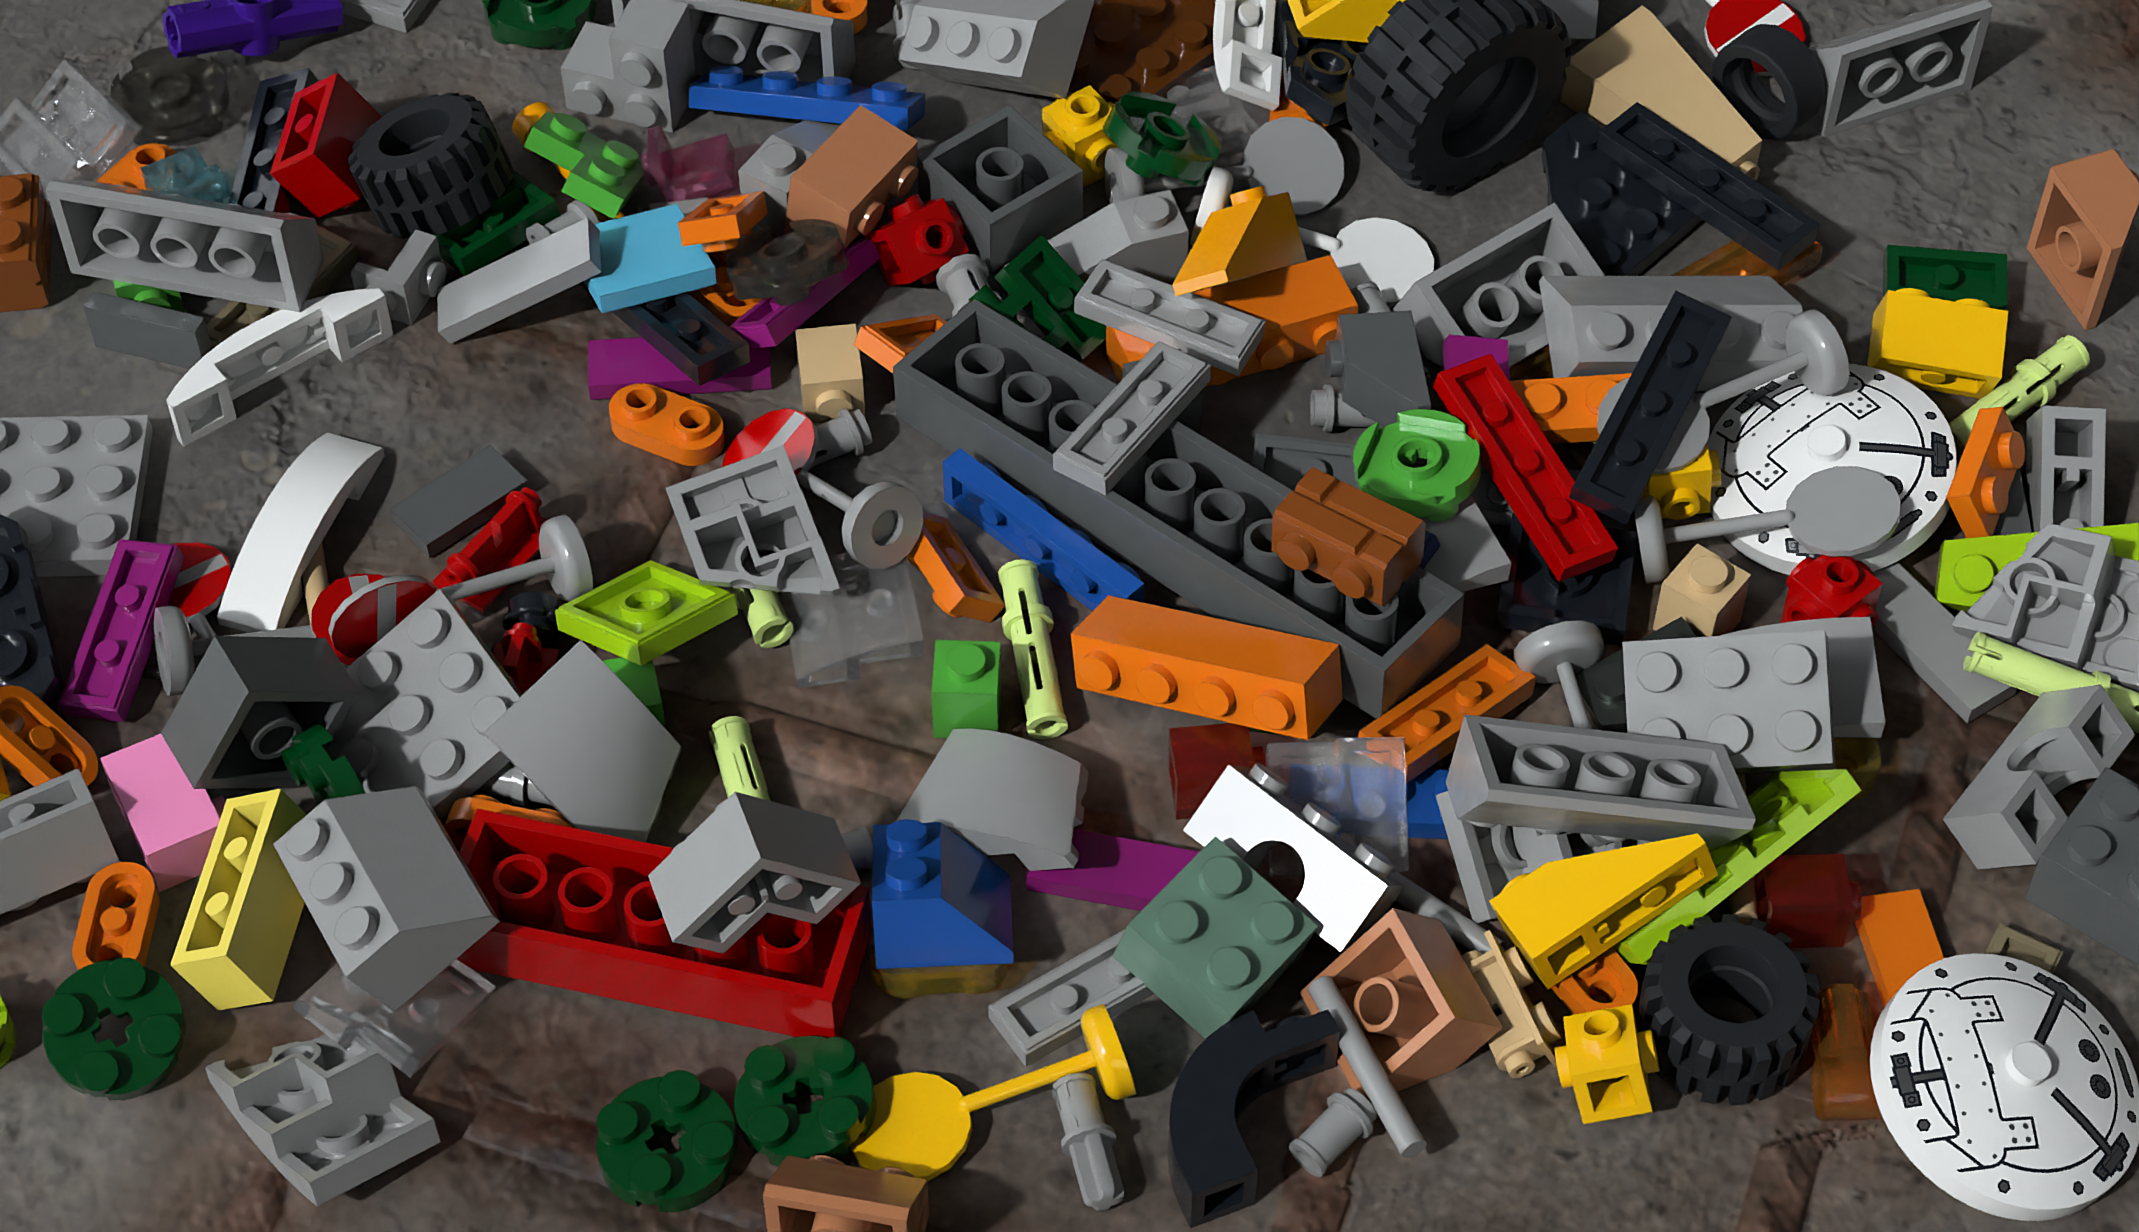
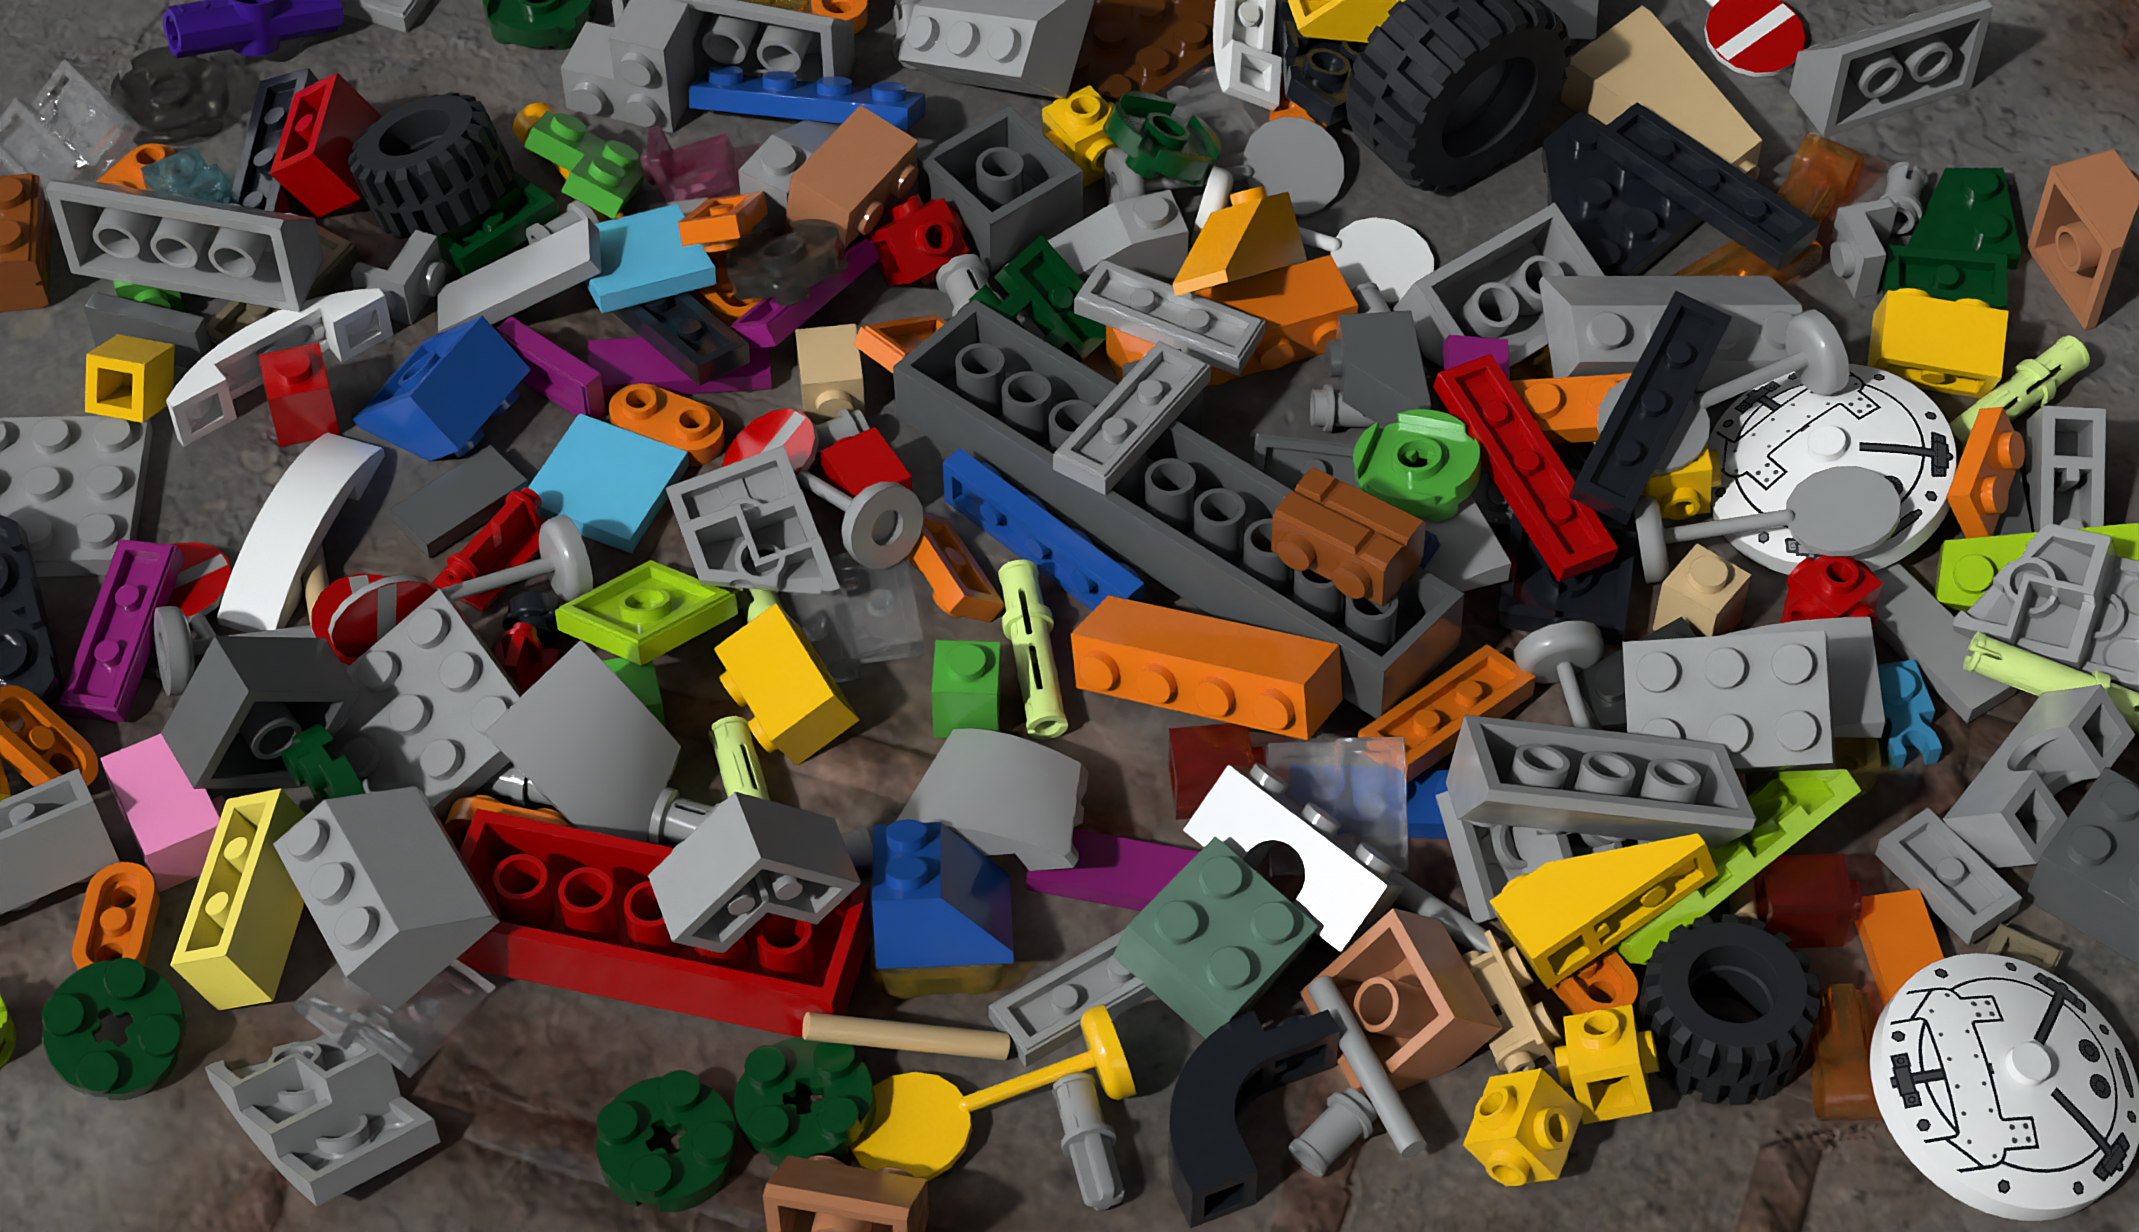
black tyre [1713,24,1825,140] -> none
none -> yellow brick [85,334,175,423]
none -> red brick [258,342,340,447]
none -> blue slope [352,316,531,462]
none -> magenta tile [496,316,606,420]
none -> medium azure tile [528,413,689,554]
none -> light grey bush [649,787,720,846]
none -> yellow brick [713,603,860,766]
none -> tan bar [802,1012,1010,1060]
none -> red brick [820,427,912,518]
none -> yellow brick [1463,1068,1584,1186]
none -> clear orange piece [1776,132,1865,224]
none -> light grey bracket [1829,198,1897,299]
none -> light grey plate [1875,808,2022,946]
none -> dark azure plate [1877,659,1942,771]
none -> light grey pin [1879,162,1926,234]
none -> dark green wing [1907,168,2021,270]

